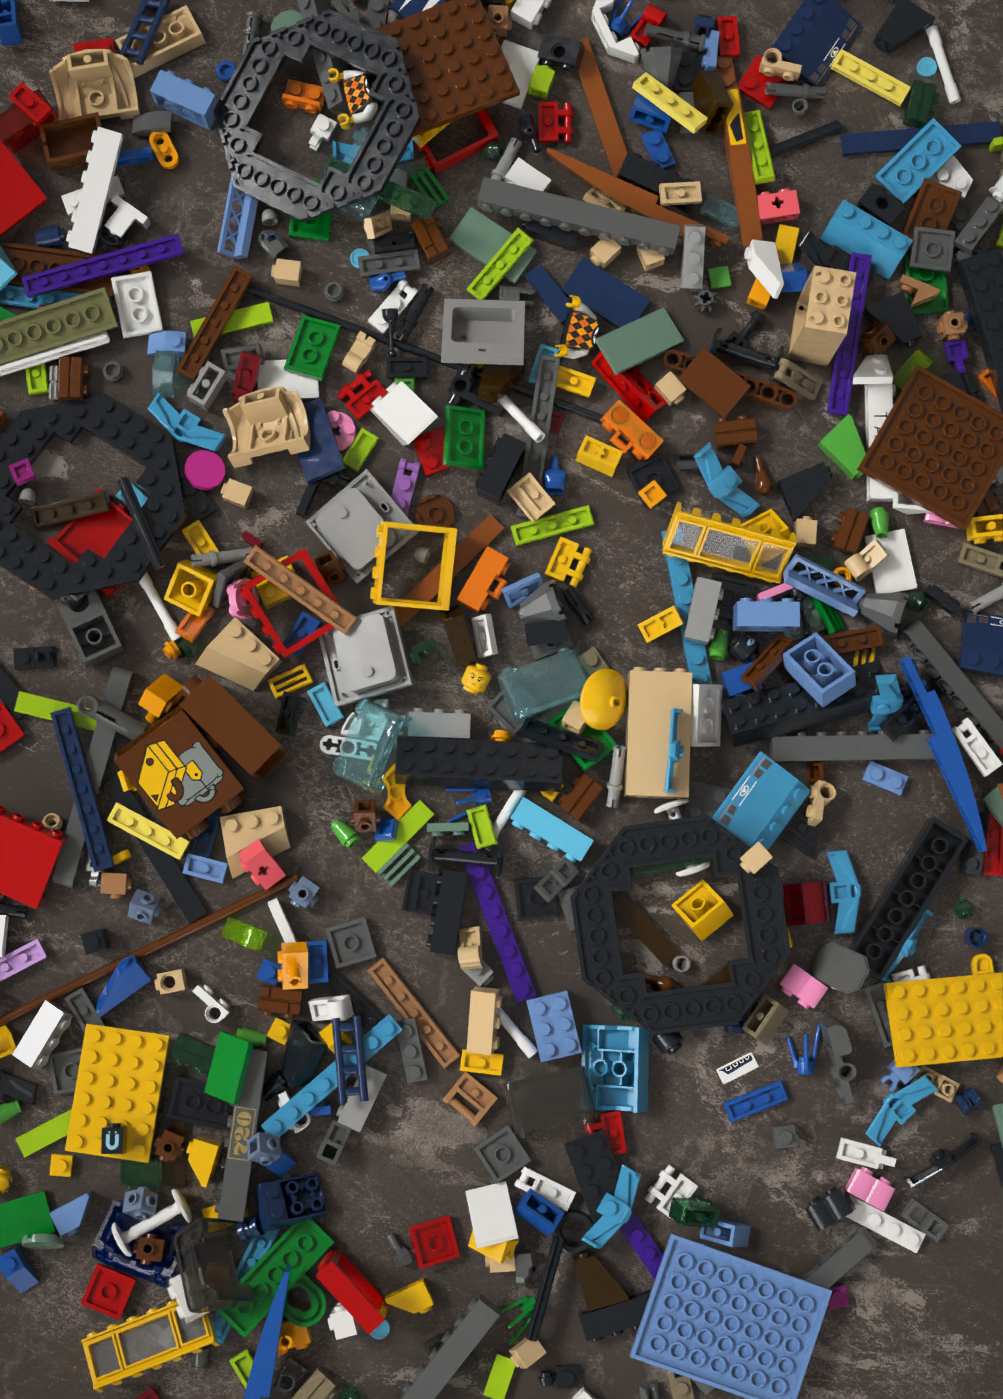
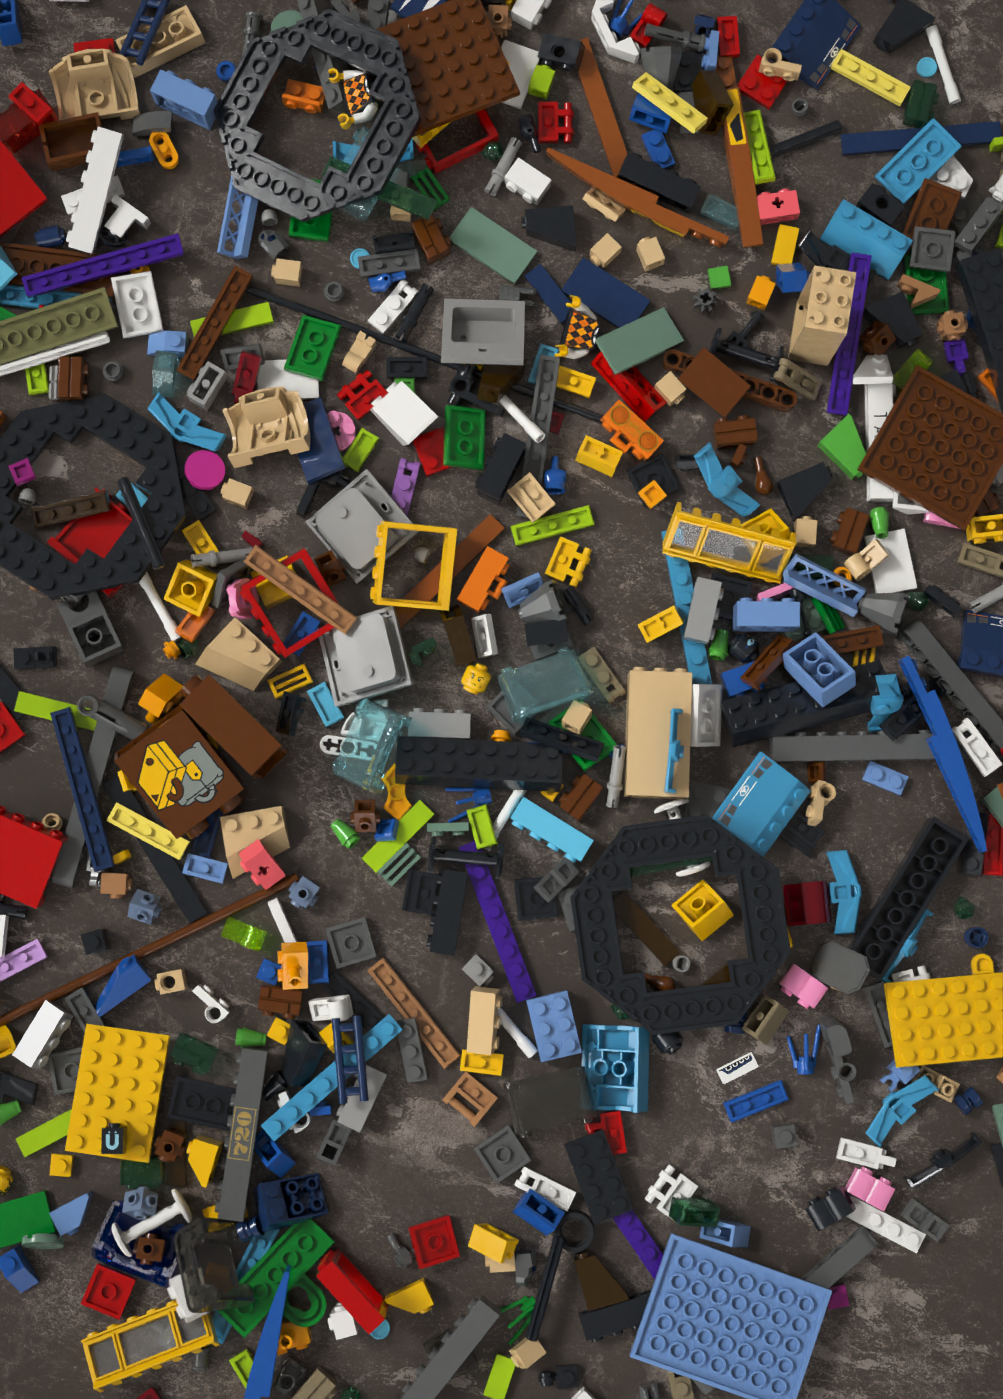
green tile [204,1031,254,1105] -> none
sand blue brick [247,1132,282,1166] -> none
white plate [309,113,337,151] -> none
tan plate [364,210,393,239] -> none
black hinge [382,308,398,357] -> none
reddish brown tile [415,494,456,535] -> none
tan plate [458,926,483,970] -> none
white tile [465,1181,519,1248] -> none
lime tile [466,227,534,300] -> none
dark grey brick [478,177,681,256] -> none
yellow dish [580,668,628,730] -> none
dark azure plate [581,1164,641,1249] -> none
tan plate [659,181,702,206] -> none
light grey brick [680,224,706,289] -> none
tan brick [740,841,773,874] -> none
white slope [744,239,784,299] -> none
dark grey pin [765,82,825,100] -> none

